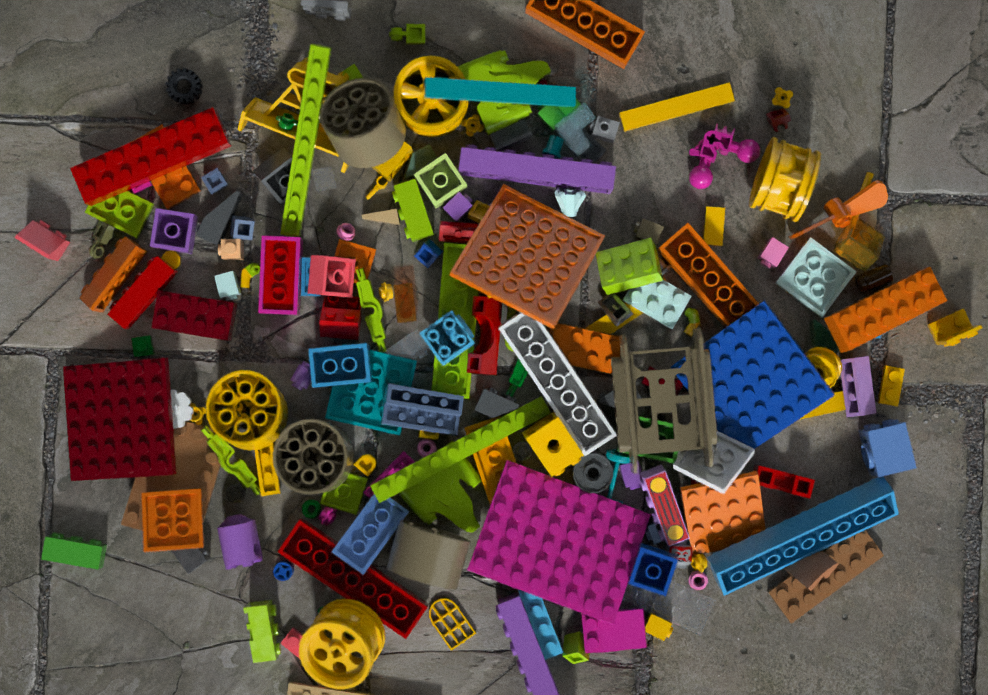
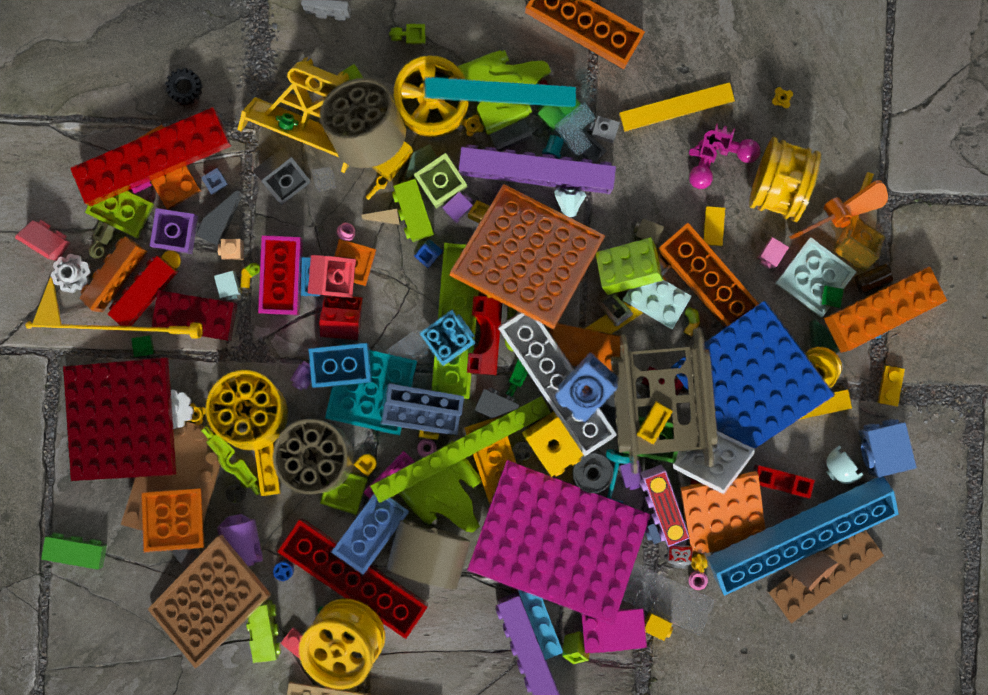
sand blue brick [230,215,255,240] -> none
lime plate [280,44,331,237] -> none
green plate [302,499,321,519] -> none
dark pink plate [319,507,337,526] -> none
lime piece [355,268,387,352] -> none
yellow plate [379,282,393,302] -> none
clear orange plate [393,283,417,323] -> none
yellow window [429,598,476,651] -> none
red plate [439,221,479,243] -> none
blue brick [628,543,678,596] -> none
dark red tile [766,108,791,132] -> none
lavender brick [841,356,876,417] -> none
yellow bracket [927,308,982,347] -> none
none -> yellow piece [25,277,203,339]
none -> white plant [51,254,92,293]
none -> medium nougat plate [148,535,271,668]
none -> medium blue brick [555,353,619,422]
none -> yellow tile [636,401,673,445]
none -> green plate [820,285,844,308]
none -> light aqua cylinder [826,445,864,484]

